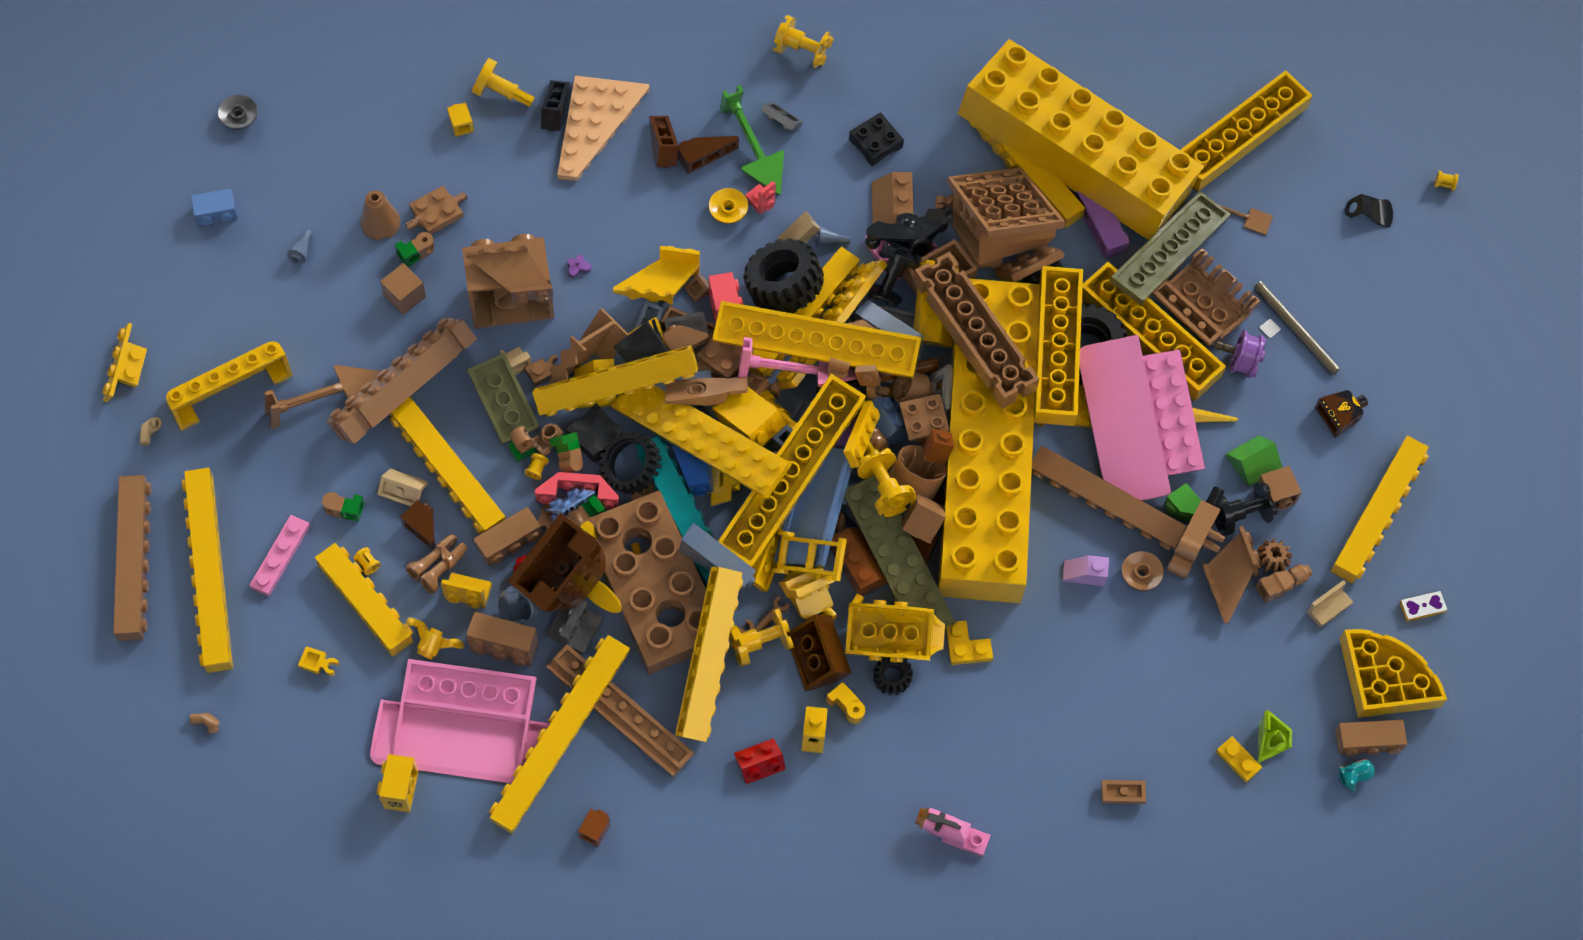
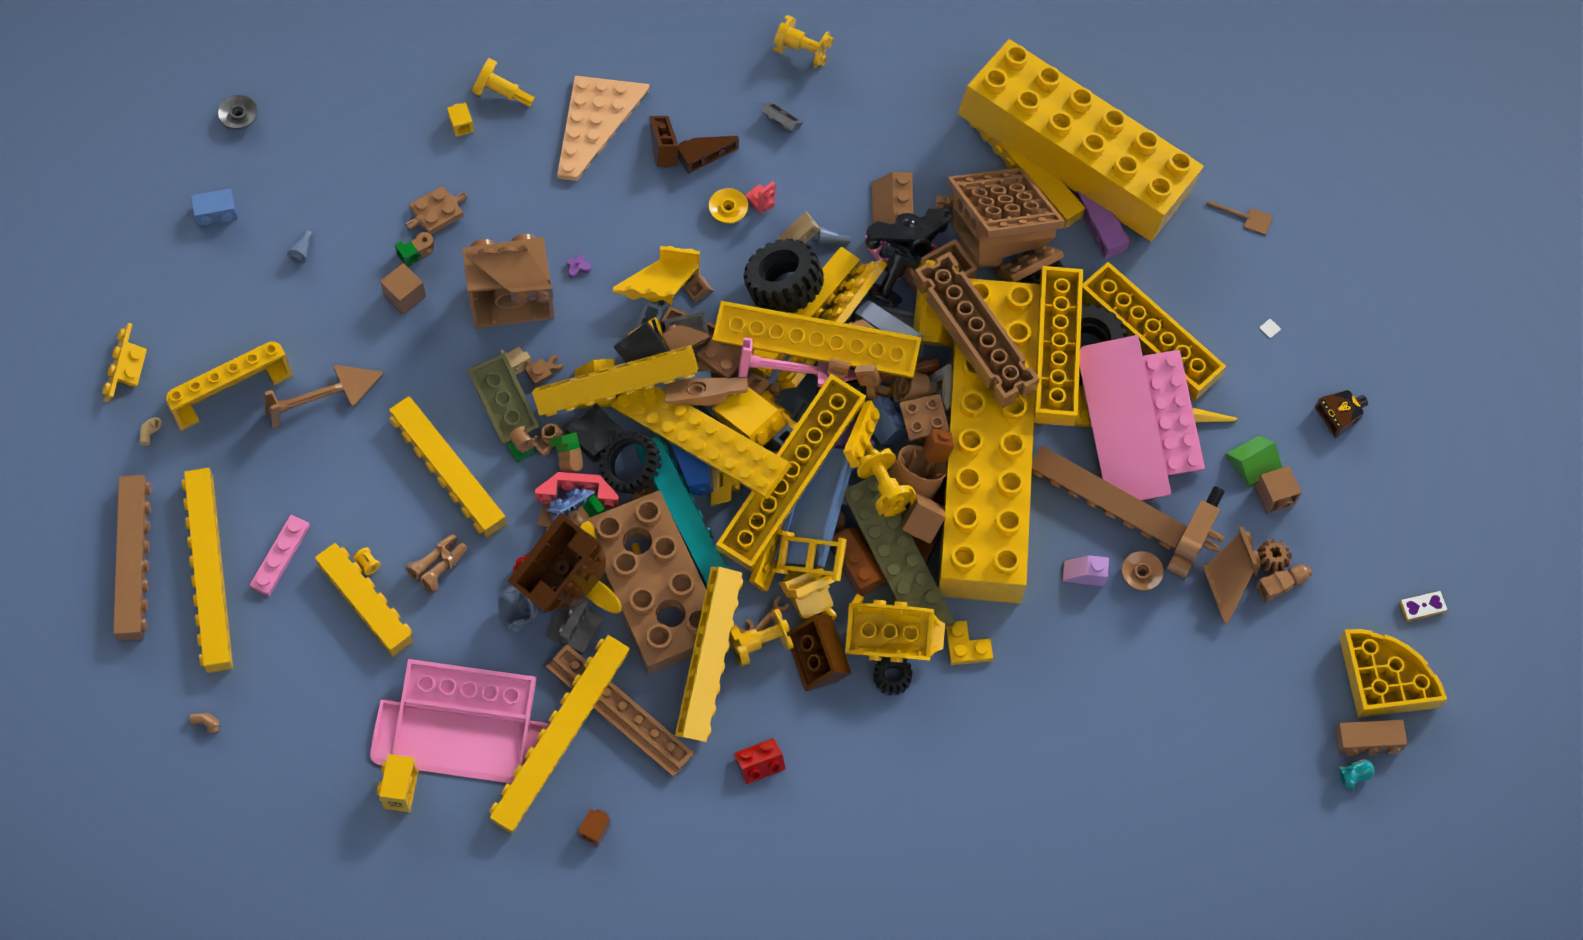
yellow plate [298,646,339,676] -> none
leg [322,492,365,522] -> none
medium nougat brick [326,318,477,444] -> none
medium nougat cone [360,190,400,240] -> none
tan panel [377,468,428,506] -> none
reddish brown slope [400,500,436,550] -> none
yellow piece [406,617,465,660] -> none
yellow bracket [441,573,492,608] -> none
medium nougat brick [466,611,539,666] -> none
medium nougat brick [474,507,542,566] -> none
yellow bush [524,453,549,480] -> none
black slope [541,80,570,131] -> none
medium nougat piece [549,308,629,384] -> none
sand blue slope [679,523,756,593] -> none
coral slope [709,272,743,325] -> none
bright green piece [720,85,784,195] -> none
yellow torso [801,706,828,753] -> none
yellow leg [826,682,865,724] -> none
black brick [849,112,904,166] -> none
medium nougat piece [870,428,888,452] -> none
bright pink plate [915,807,991,857] -> none
medium nougat plate [1101,780,1146,804] -> none
olive plate [1109,191,1231,305] -> none
medium nougat slope [1153,248,1261,346] -> none
bright green slope [1164,483,1201,522] -> none
yellow brick [1181,70,1313,192] -> none
black piece [1214,482,1278,536] -> none
medium lavender wheel [1215,330,1266,378] -> none
yellow plate [1216,736,1262,783] -> none
dark tan piece [1254,281,1340,375] -> none
lime slope [1258,710,1292,763] -> none
tan panel [1307,580,1353,628] -> none
yellow brick [1330,435,1429,584] -> none
black piece [1345,194,1393,227] -> none
yellow bush [1434,170,1459,191] -> none

